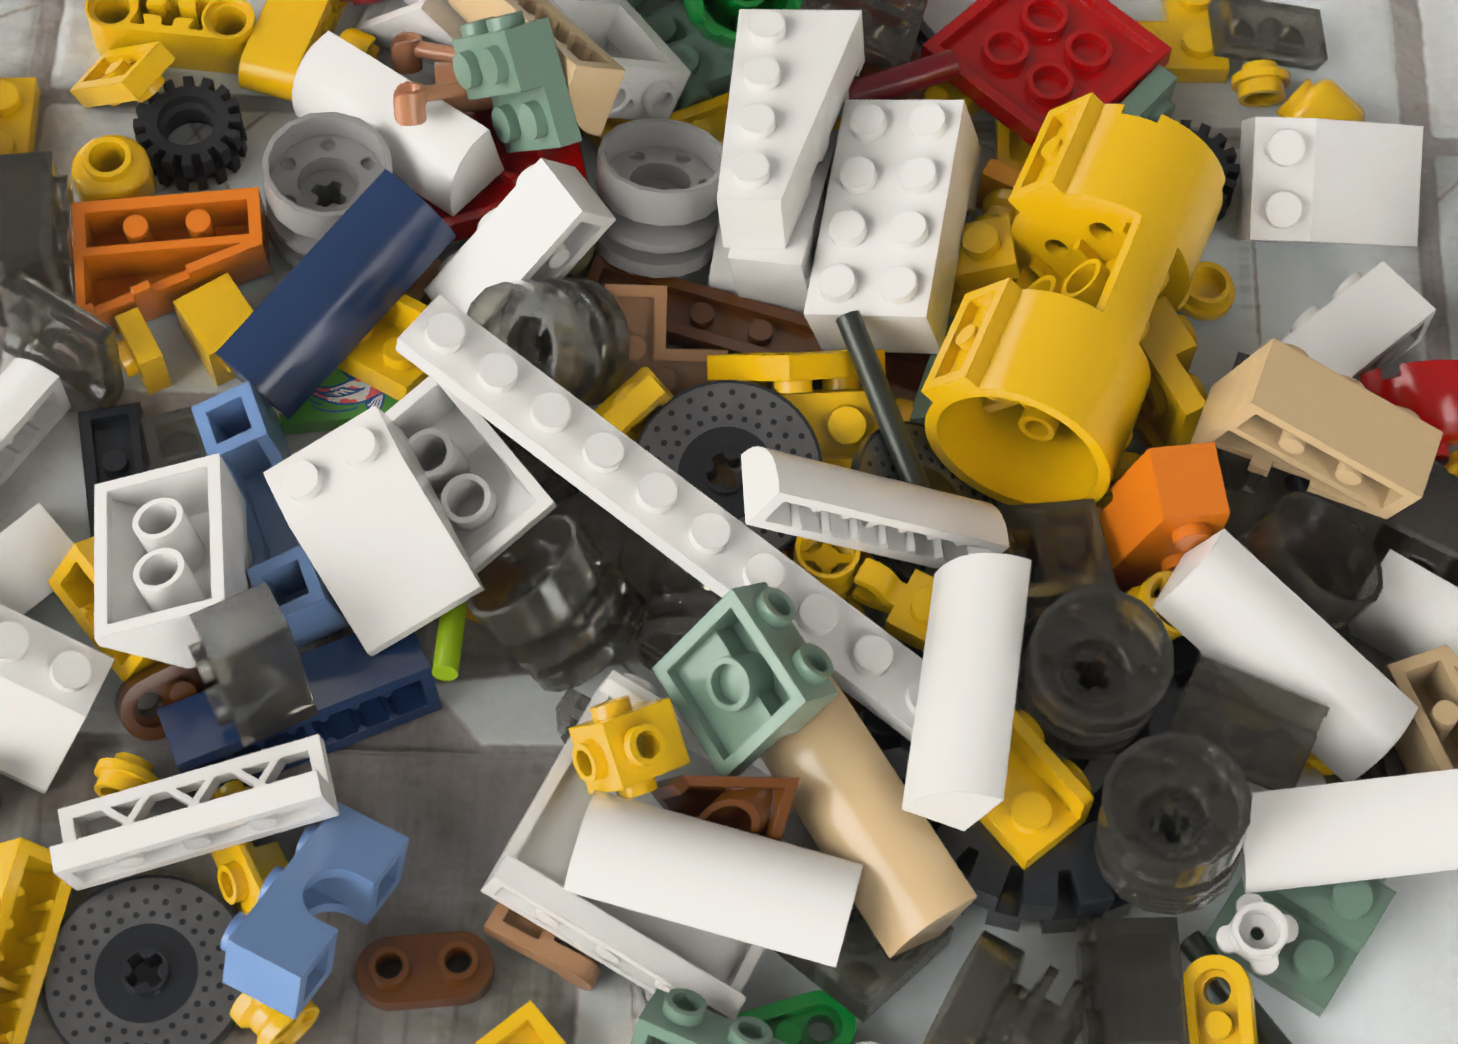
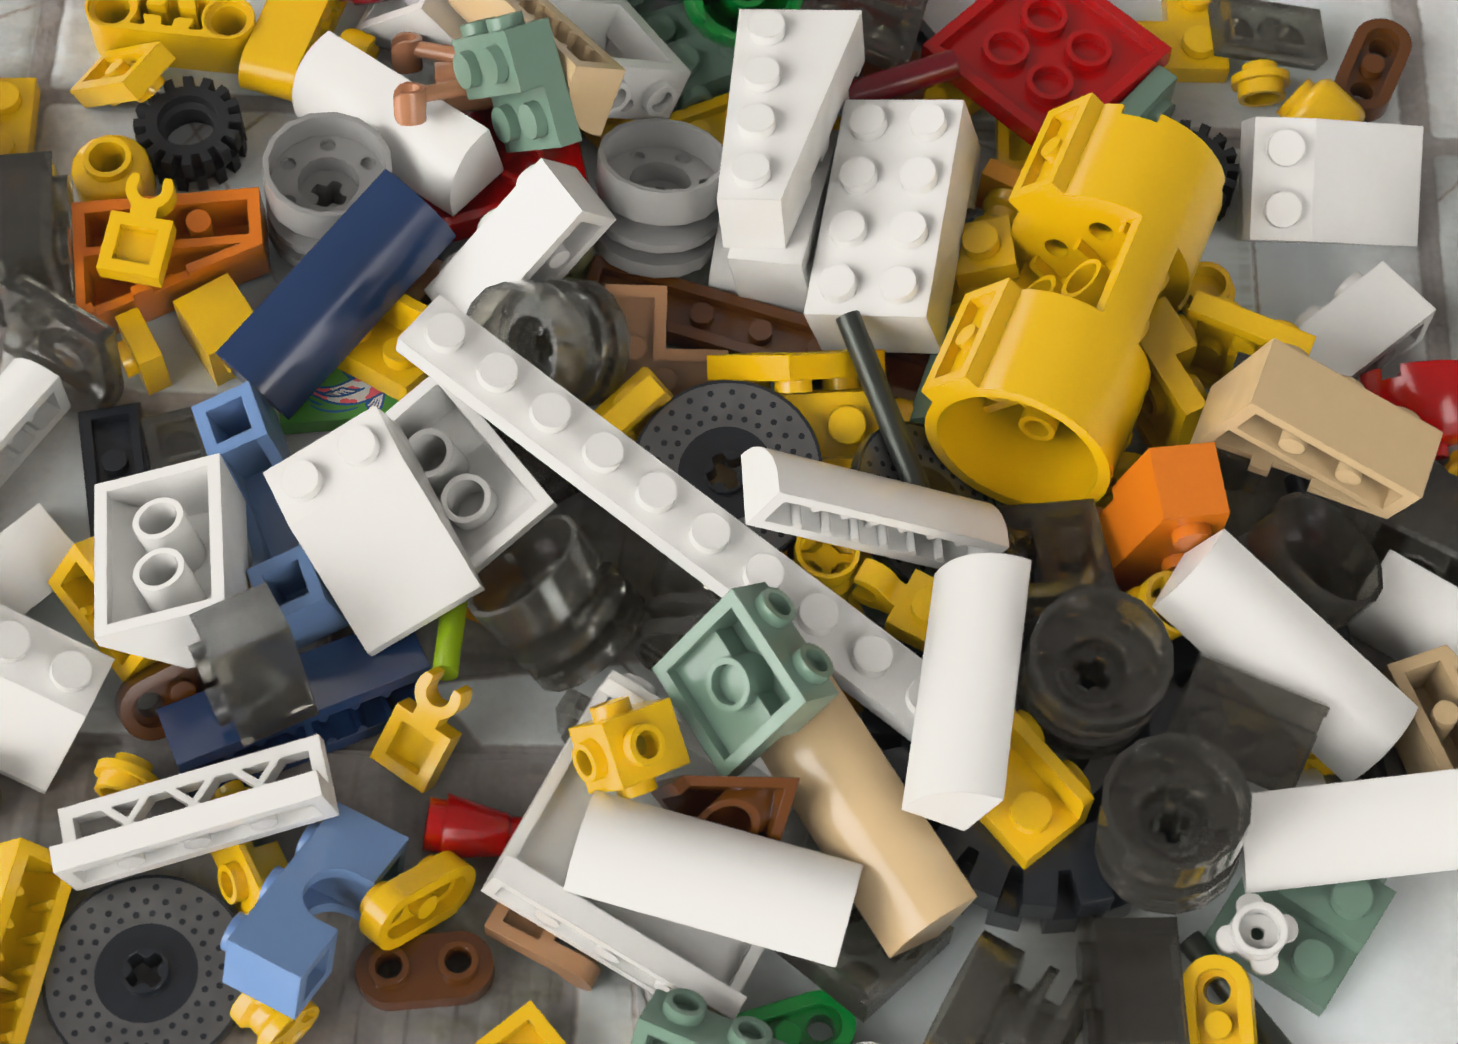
none -> yellow plate [96,172,177,288]
none -> yellow plate [359,851,476,951]
none -> yellow plate [369,666,472,793]
none -> red cone [422,793,523,858]
none -> yellow plate [1186,290,1317,390]
none -> reddish brown plate [1334,18,1412,122]

